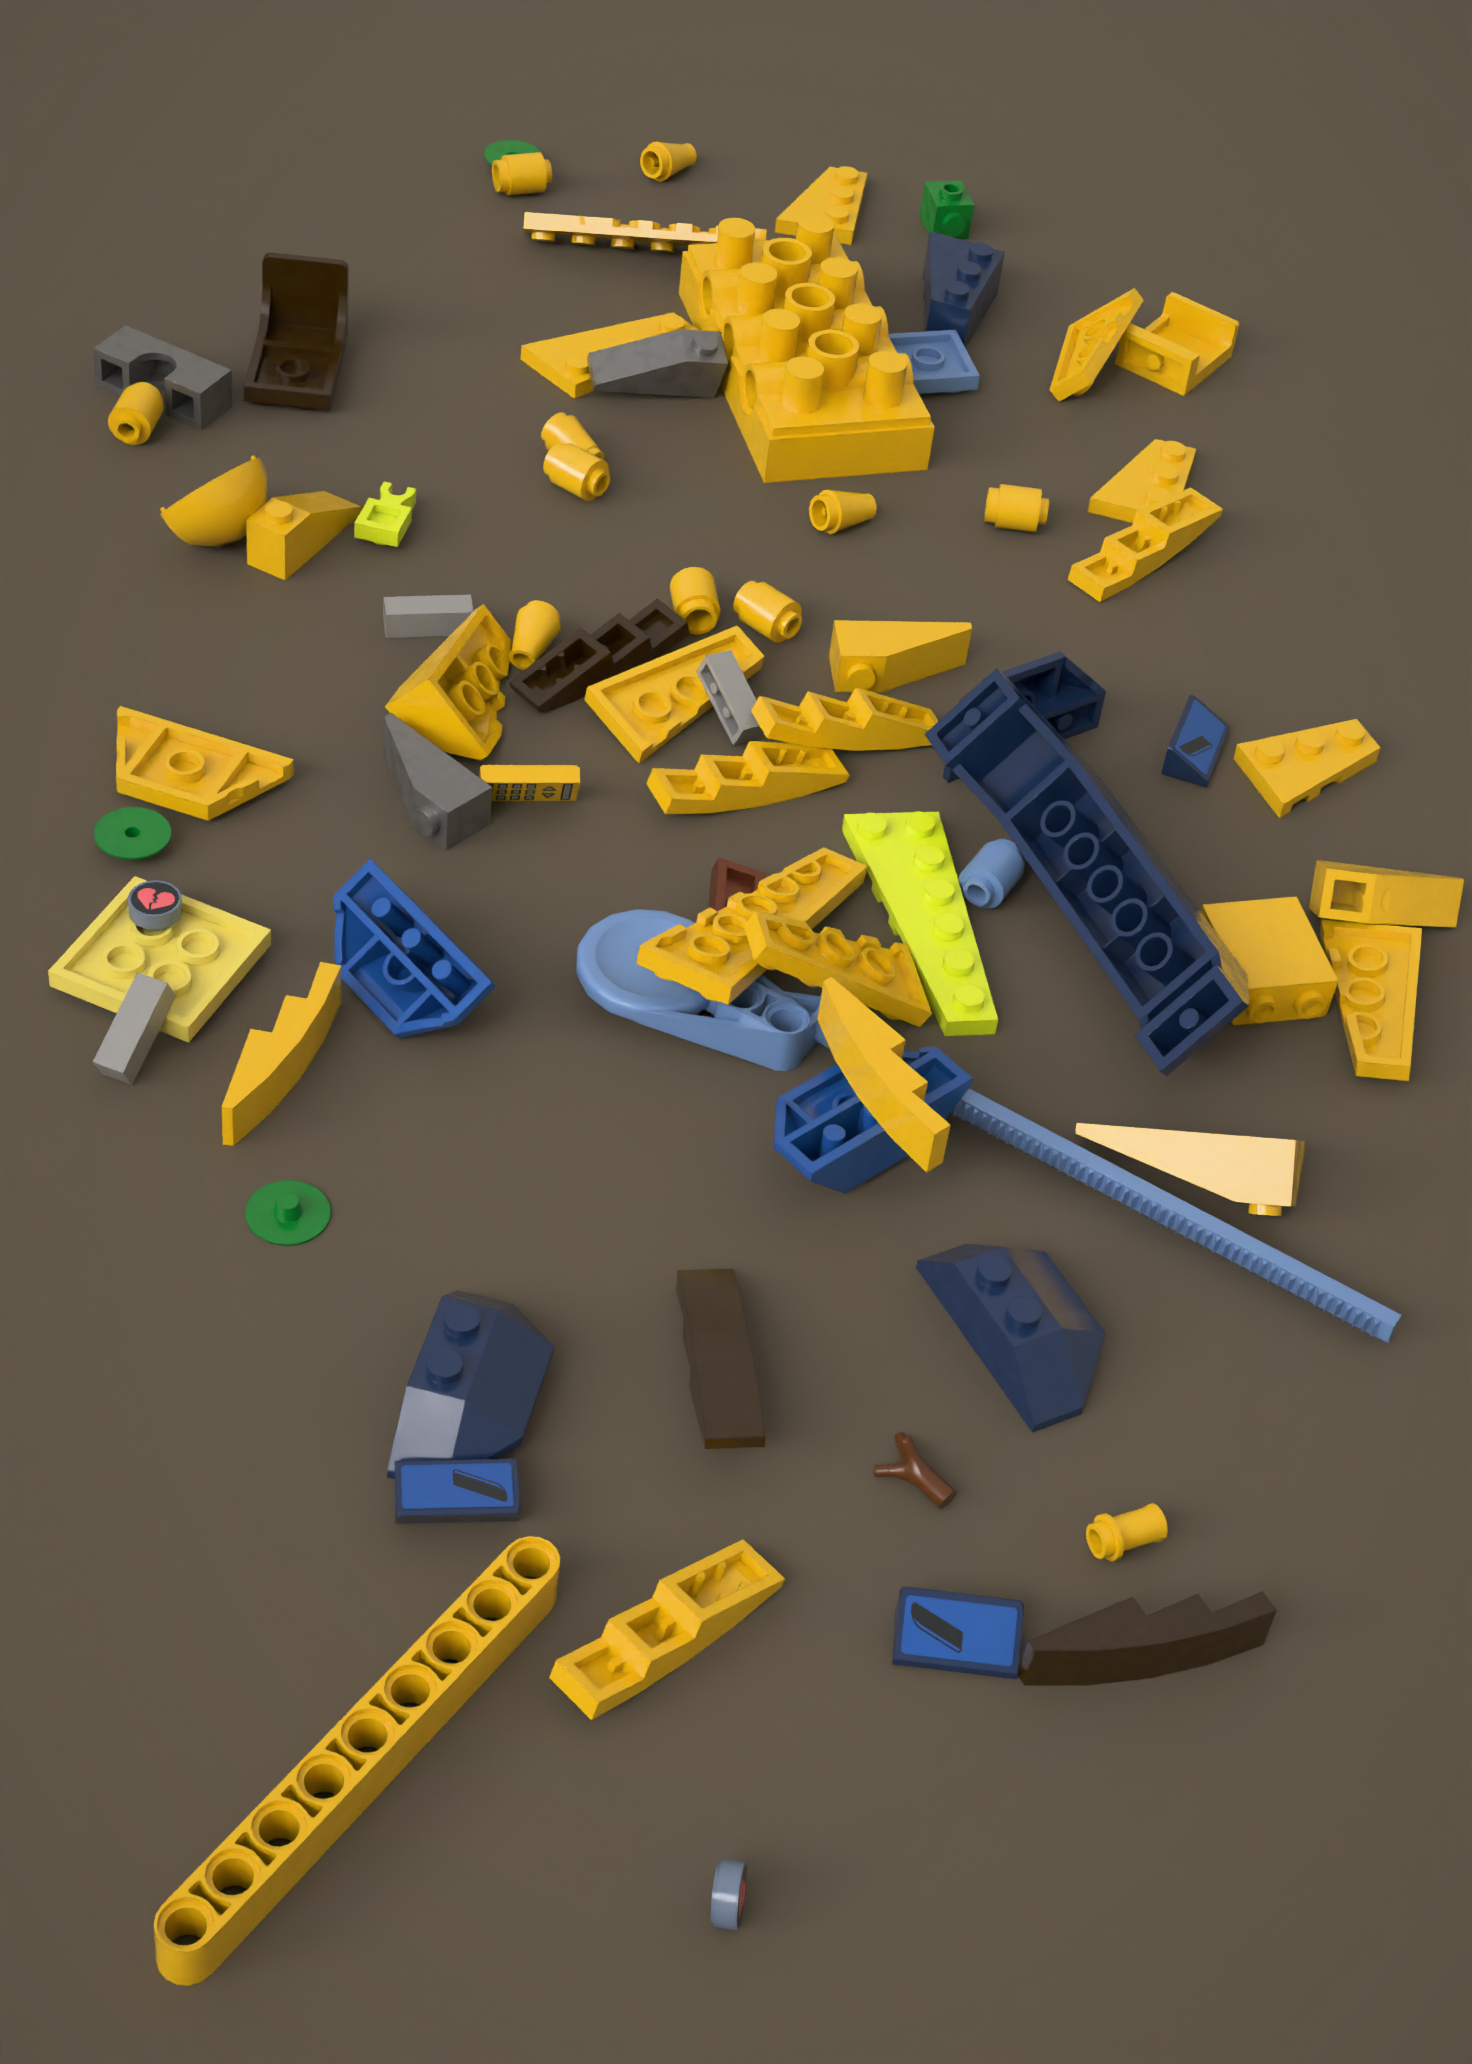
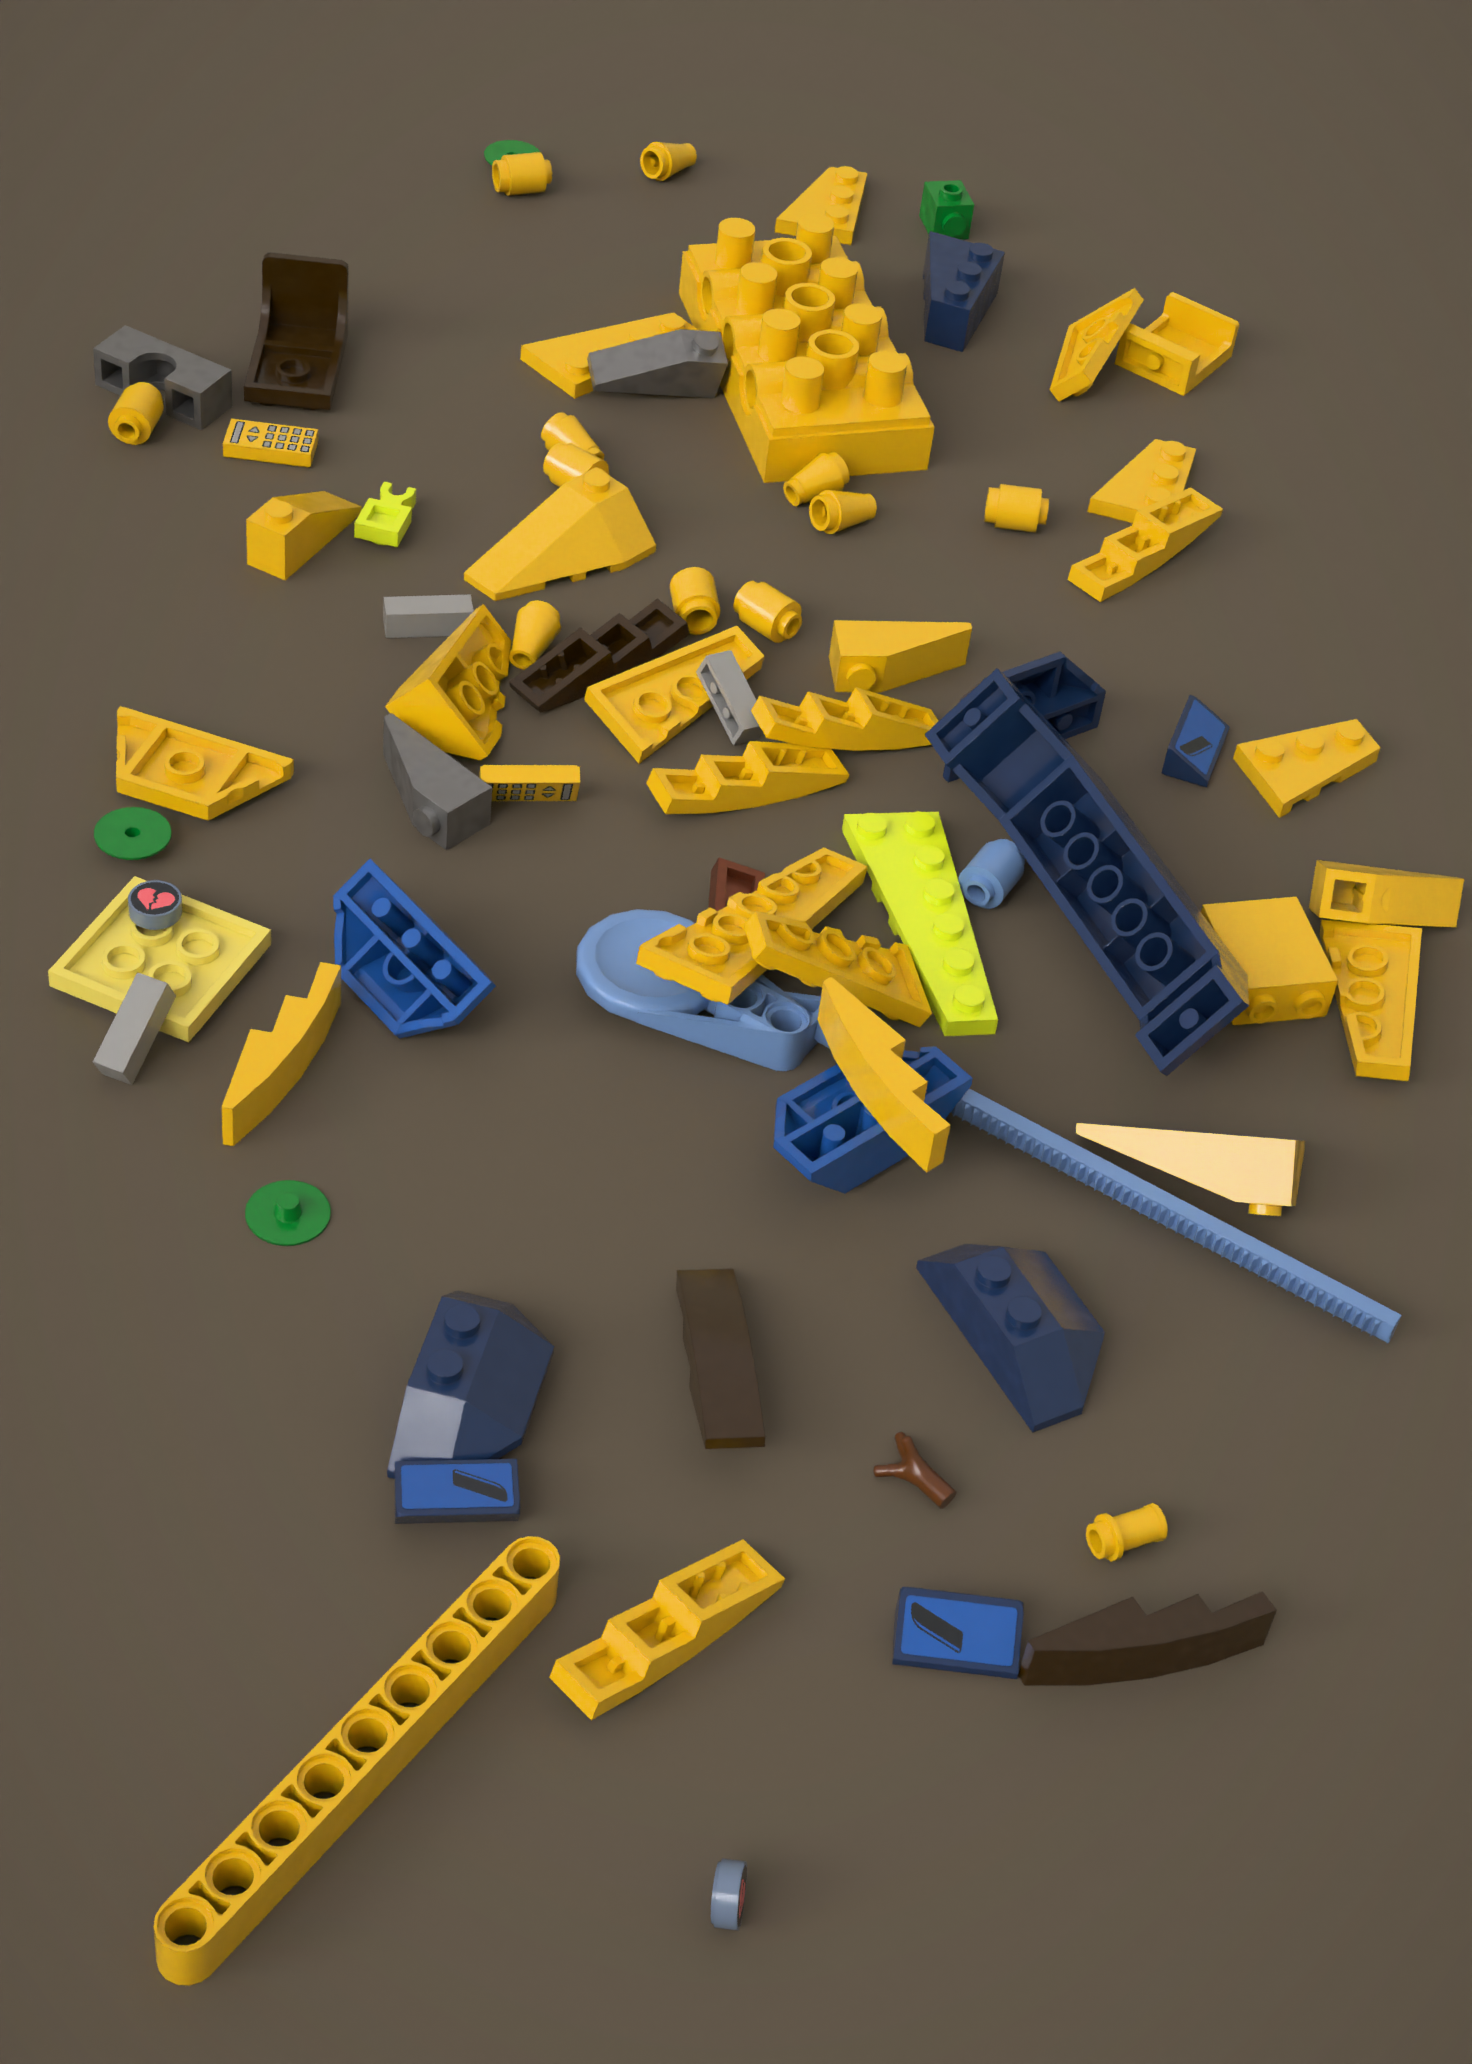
yellow cylinder [160,455,268,547] -> none
yellow wing [523,212,767,253] -> none
medium blue plate [889,330,980,395] -> none
none -> yellow tile [223,419,318,468]
none -> yellow wedge [464,467,656,601]
none -> yellow cone [783,452,850,506]

